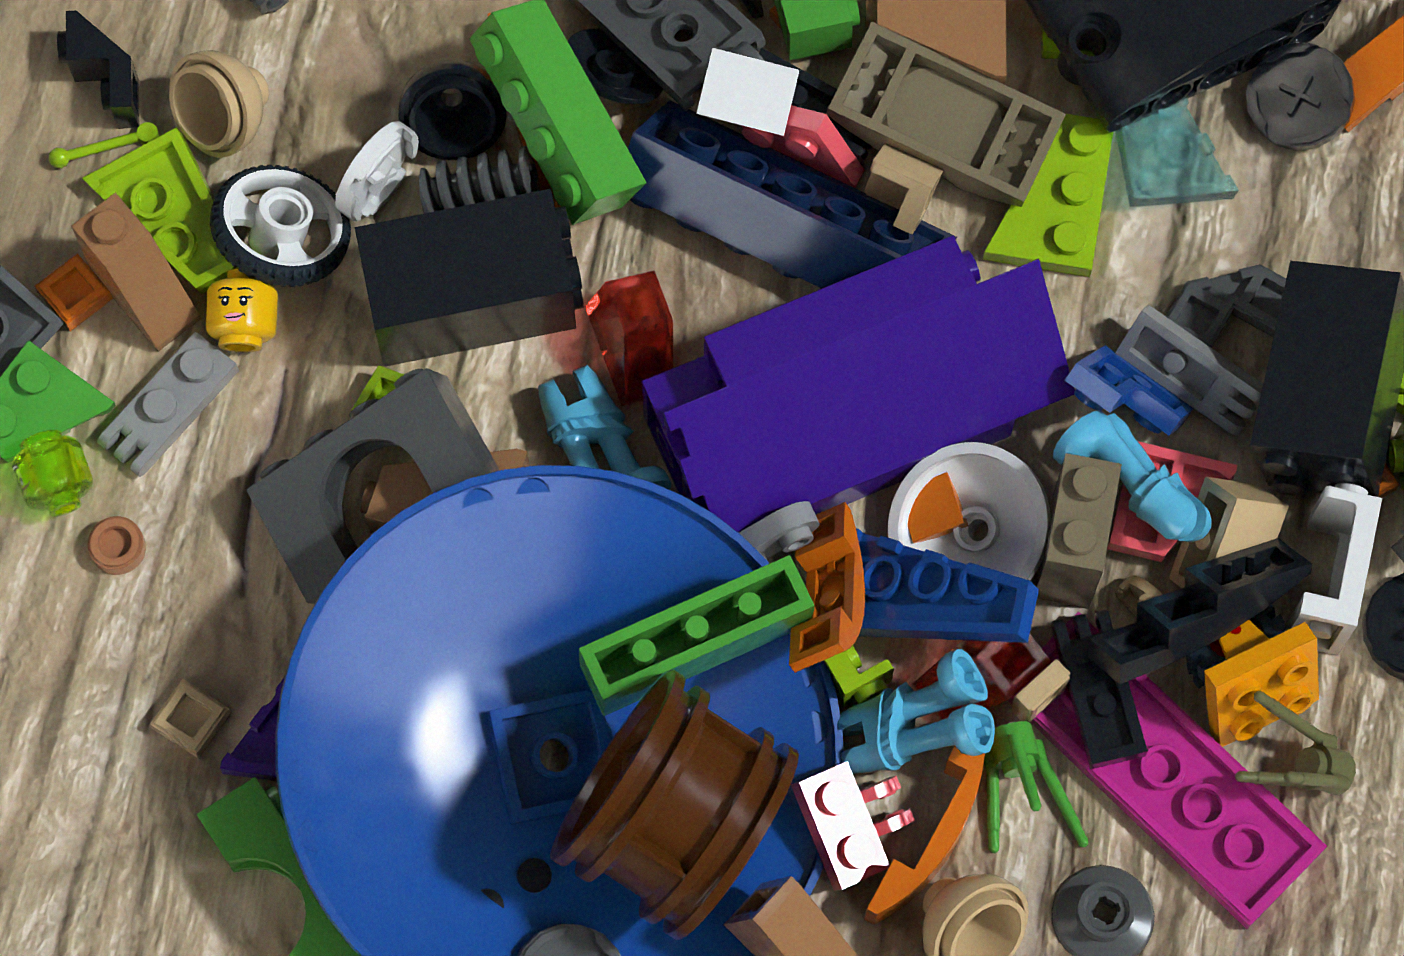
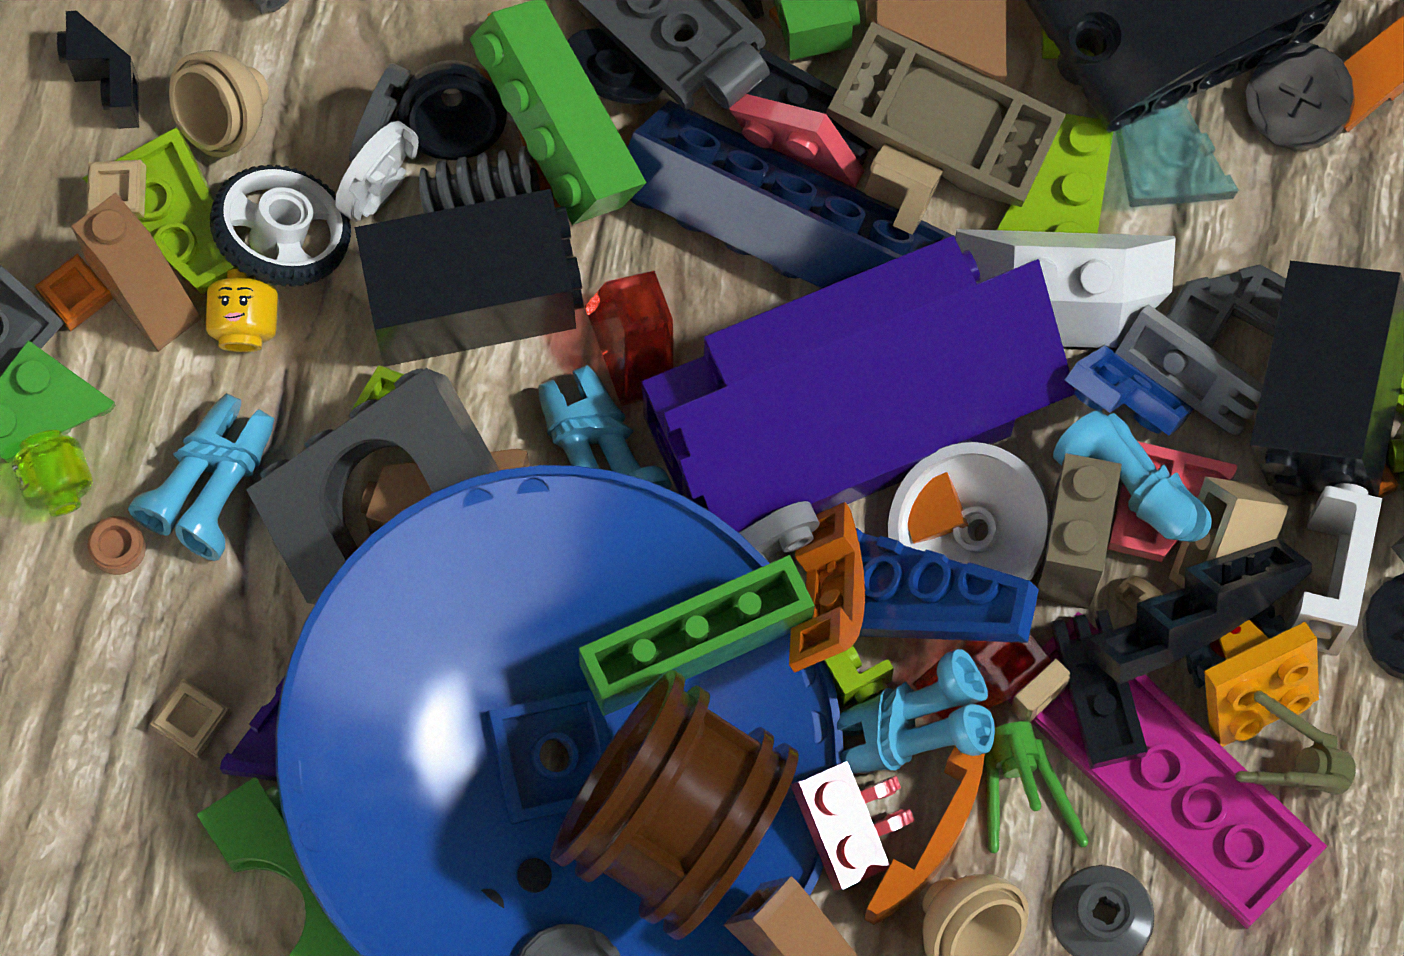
lime hinge [48,122,159,169] -> none
light grey hinge [97,331,239,477] -> none
white sticker [696,48,800,136] -> none
none -> tan tile [86,160,146,218]
none -> medium azure piece [128,393,274,561]
none -> dark grey tile [349,63,412,162]
none -> white wedge [956,229,1176,348]

